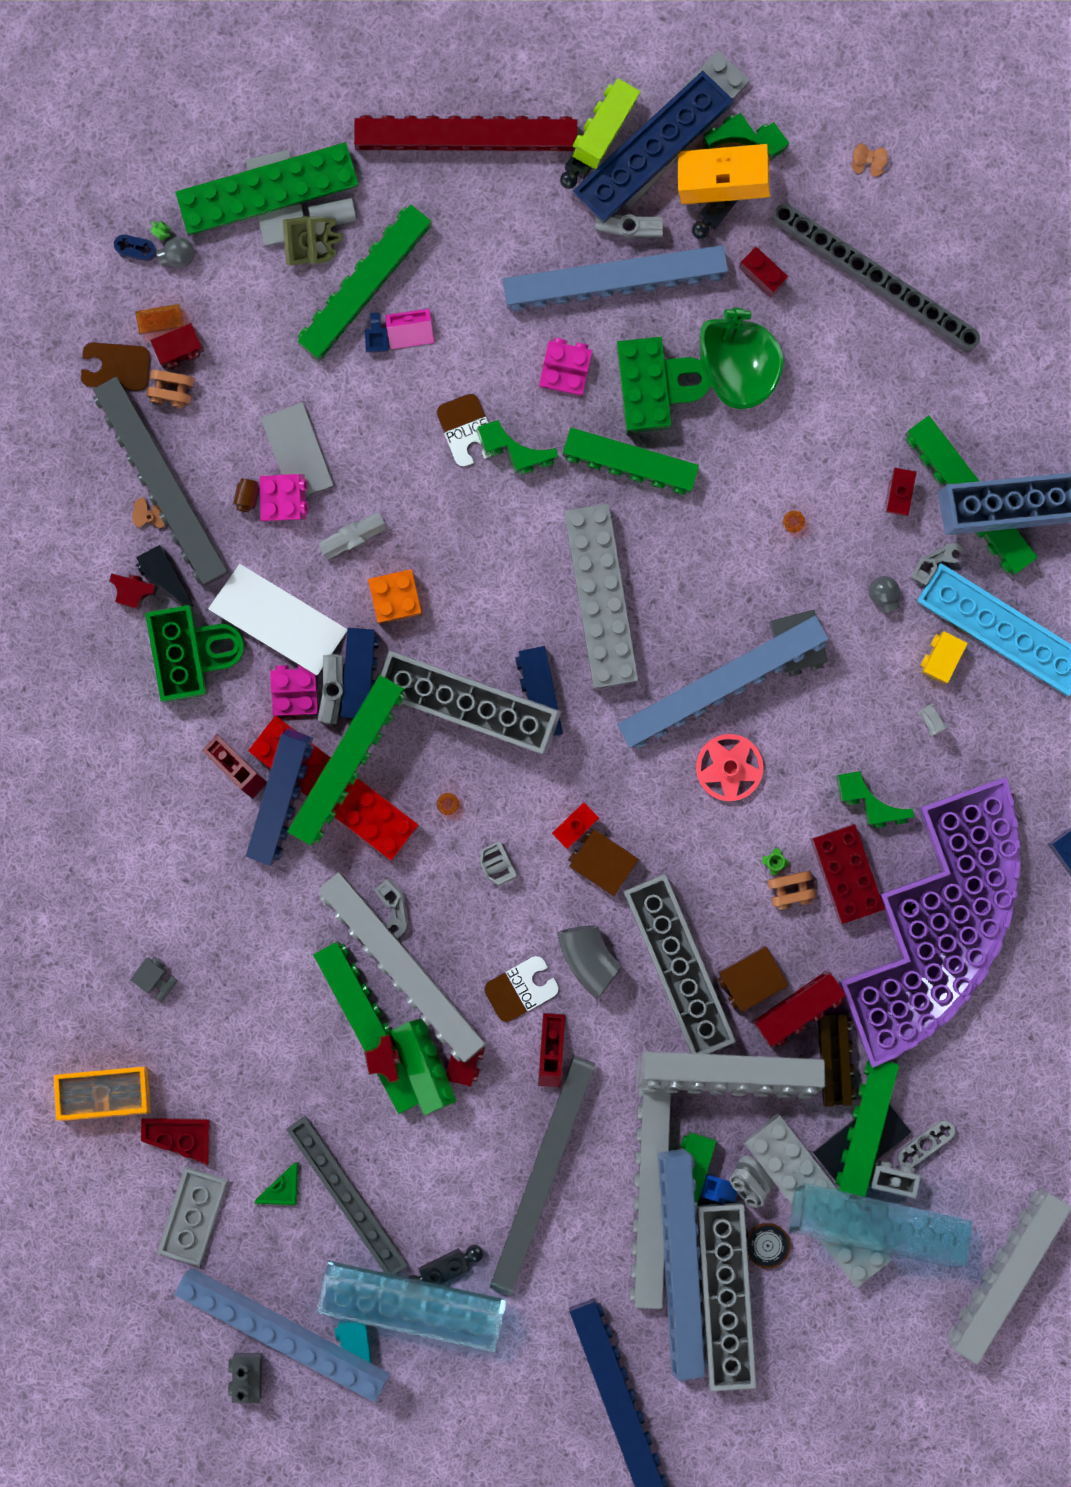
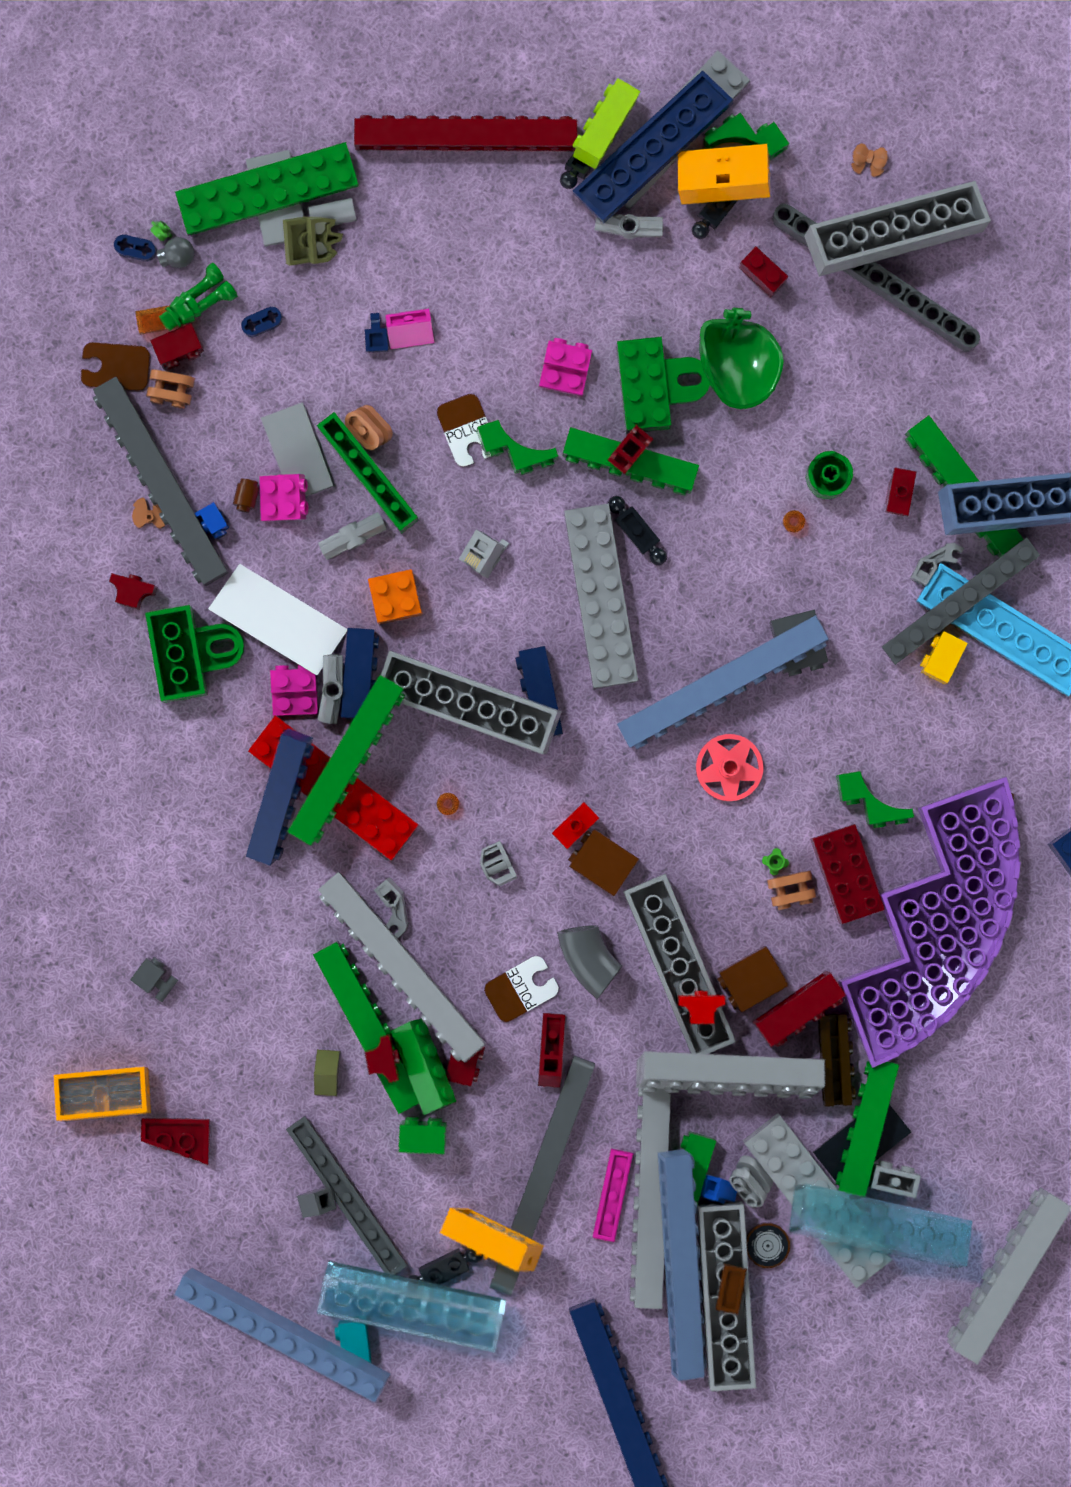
black slope [136,545,194,607] -> none
light grey tile [157,1166,228,1267] -> none
dark red slope [202,734,267,799] -> none
dark grey brick [228,1353,262,1404] -> none
green tile [254,1162,298,1205] -> none
green brick [297,204,432,362] -> none
sand blue brick [503,245,728,311] -> none
dark grey piece [868,576,900,614] -> none
light grey beam [897,1120,955,1167] -> none
light grey piece [917,703,948,737] -> none
none -> green piece [159,262,237,331]
none -> blue brick [195,502,229,540]
none -> dark blue beam [241,307,283,337]
none -> dark grey brick [297,1187,336,1218]
none -> olive slope [314,1049,340,1096]
none -> green brick [316,412,419,534]
none -> nougat brick [345,405,393,450]
none -> green brick [398,1116,447,1154]
none -> light orange brick [440,1207,545,1272]
none -> light grey piece [459,529,510,578]
none -> dark pink tile [592,1148,633,1242]
none -> dark red brick [607,425,653,475]
none -> black plate [608,496,667,566]
none -> red brick [678,991,725,1024]
none -> reddish brown tile [715,1264,747,1314]
none -> light grey brick [804,181,991,277]
none -> green brick [805,451,853,499]
none -> dark grey plate [882,538,1040,665]

